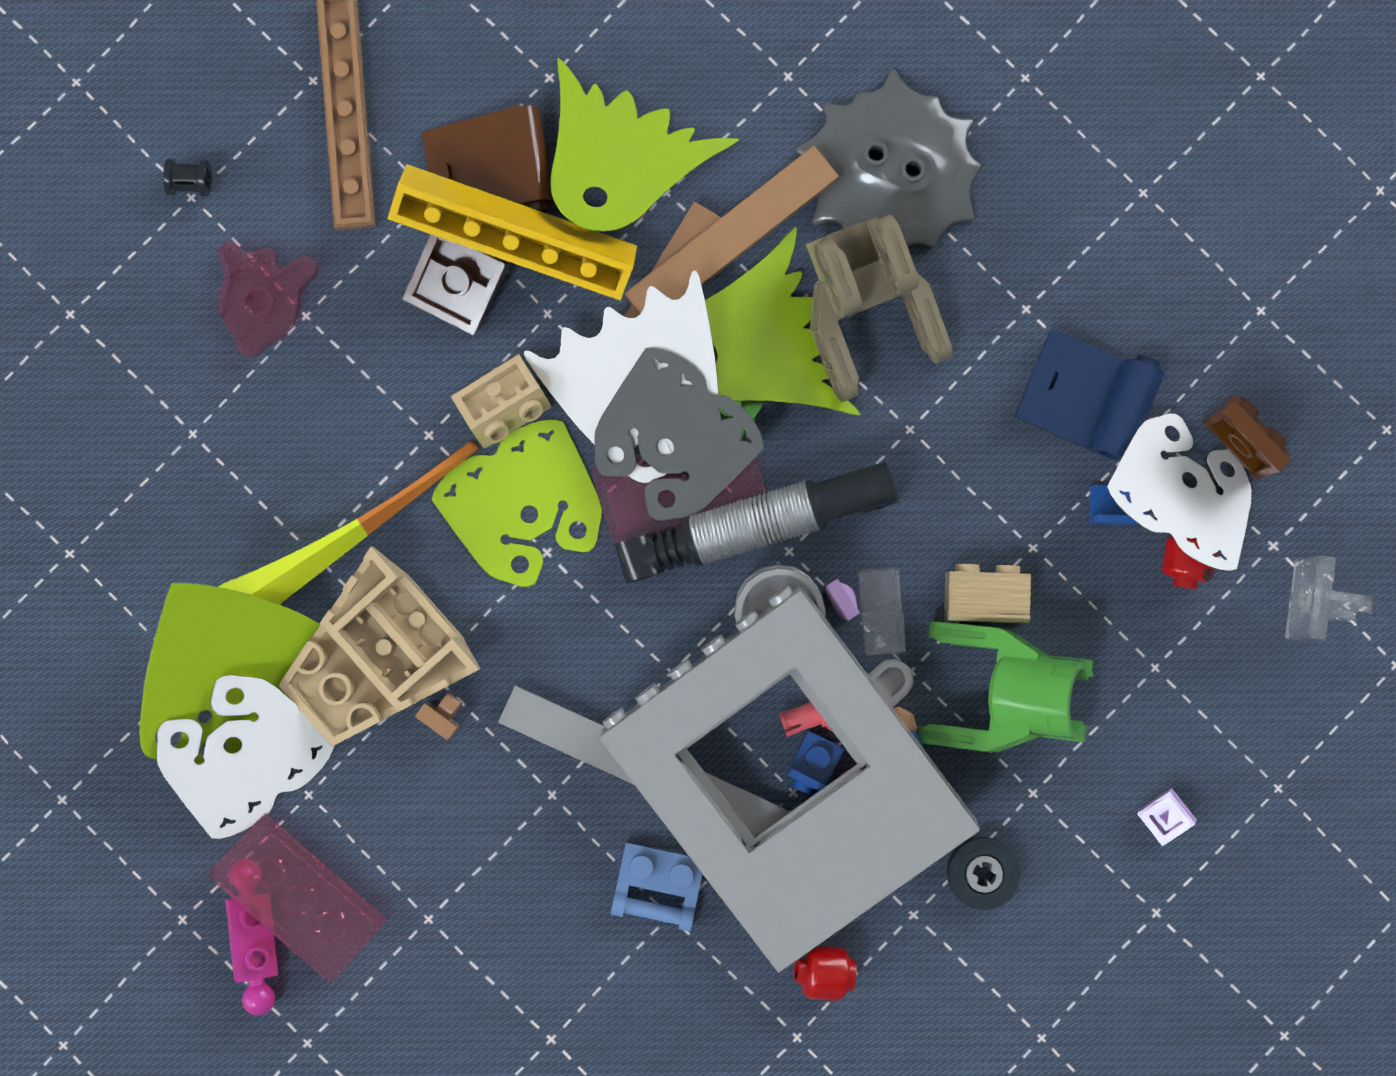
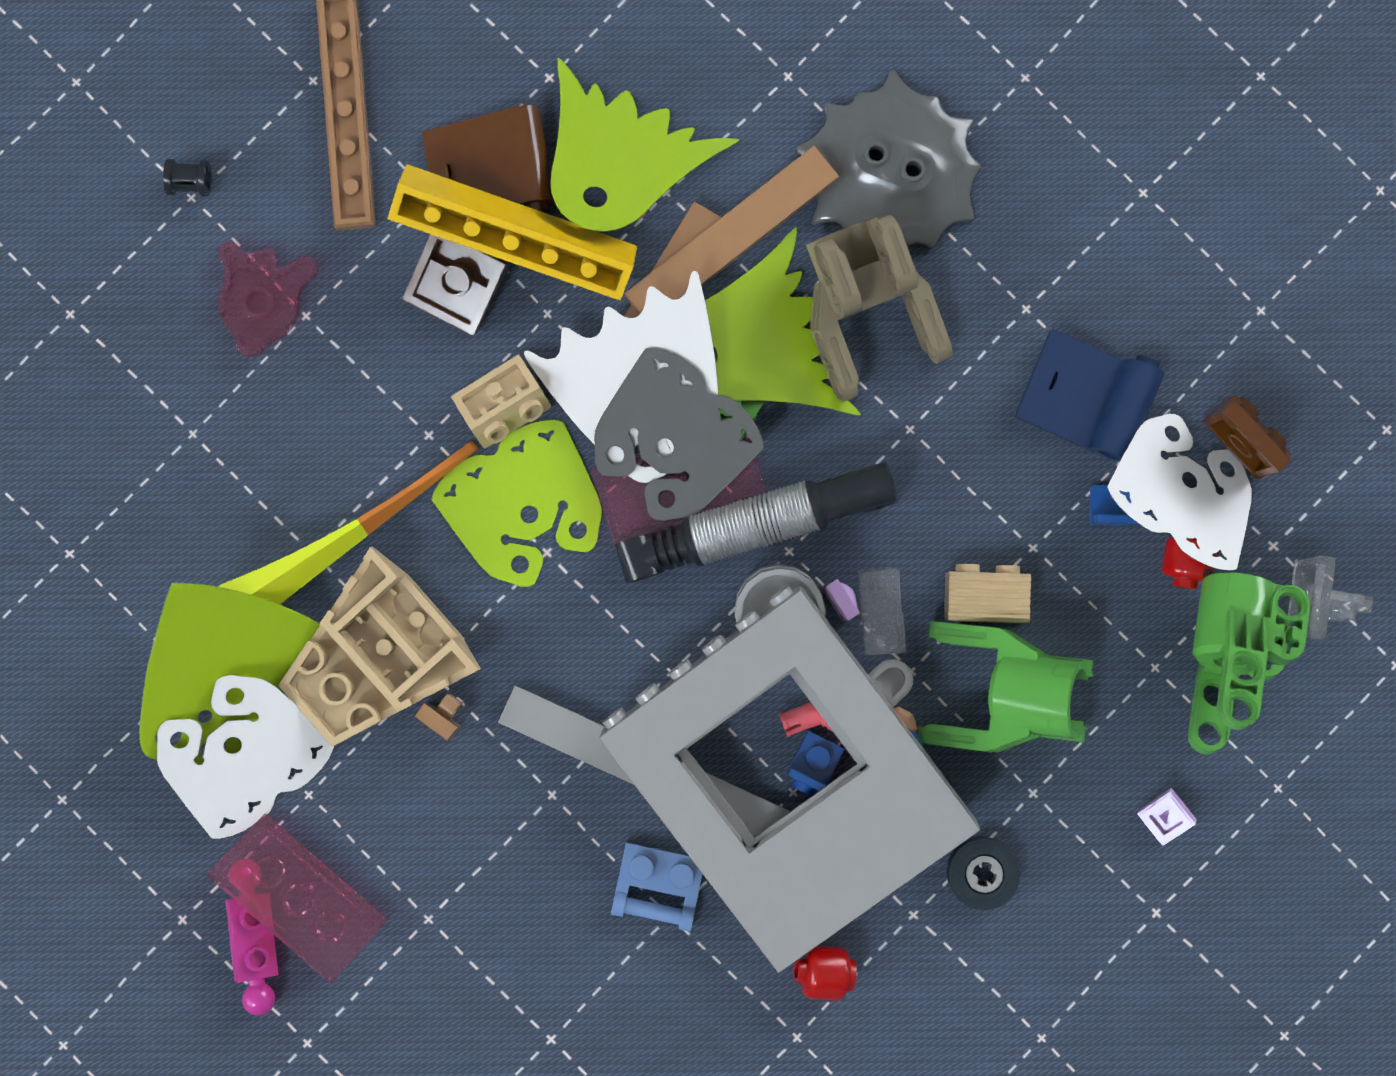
none -> bright green piece [1188,573,1310,755]

